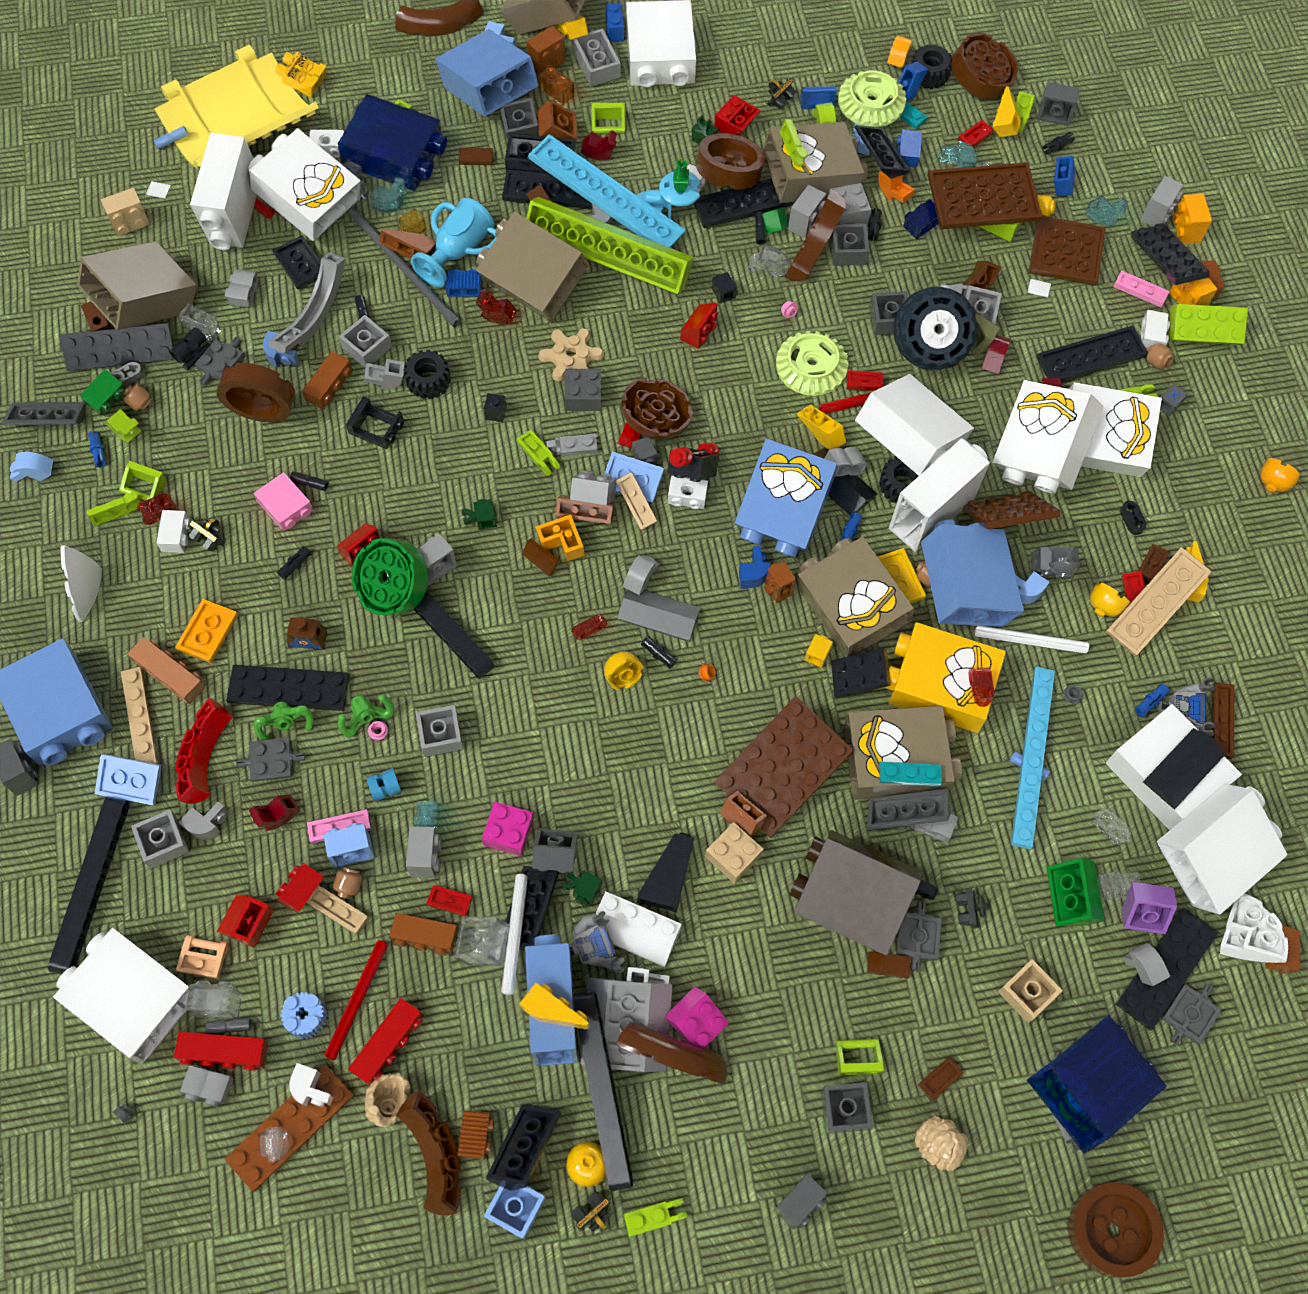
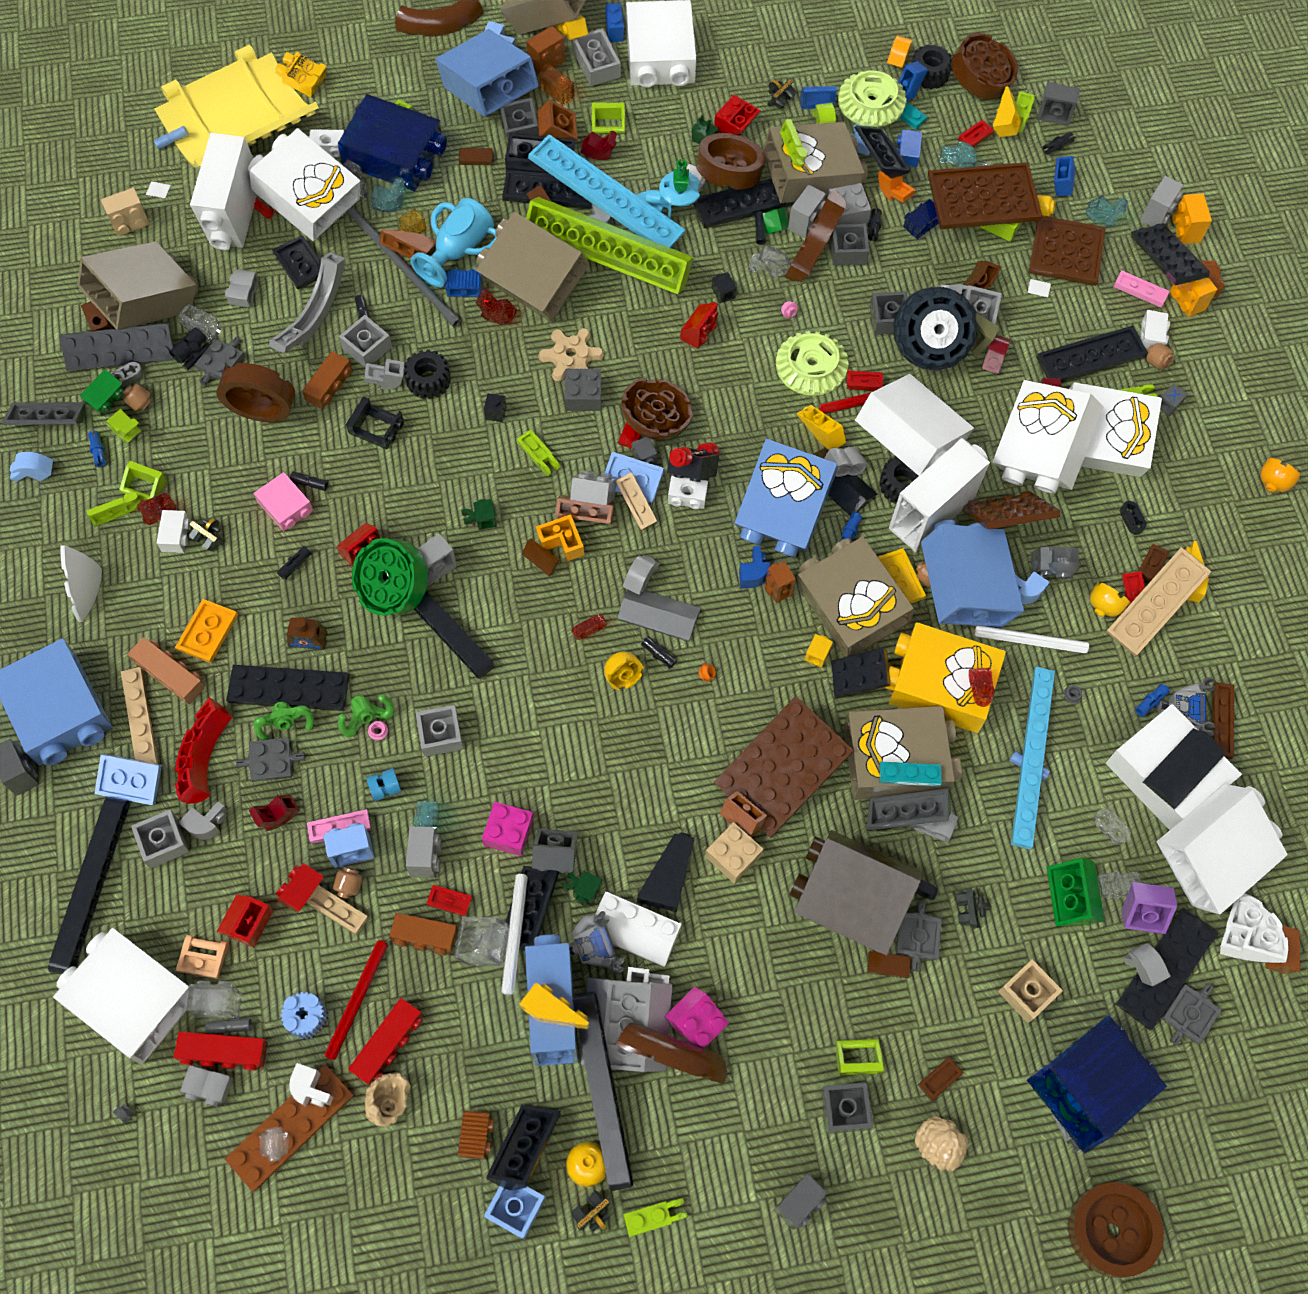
medium blue brick [263,331,299,368] -> none
reddish brown brick [396,1090,461,1216] -> none
light grey hinge [546,434,597,456] -> none
lime brick [1168,304,1248,345] -> none

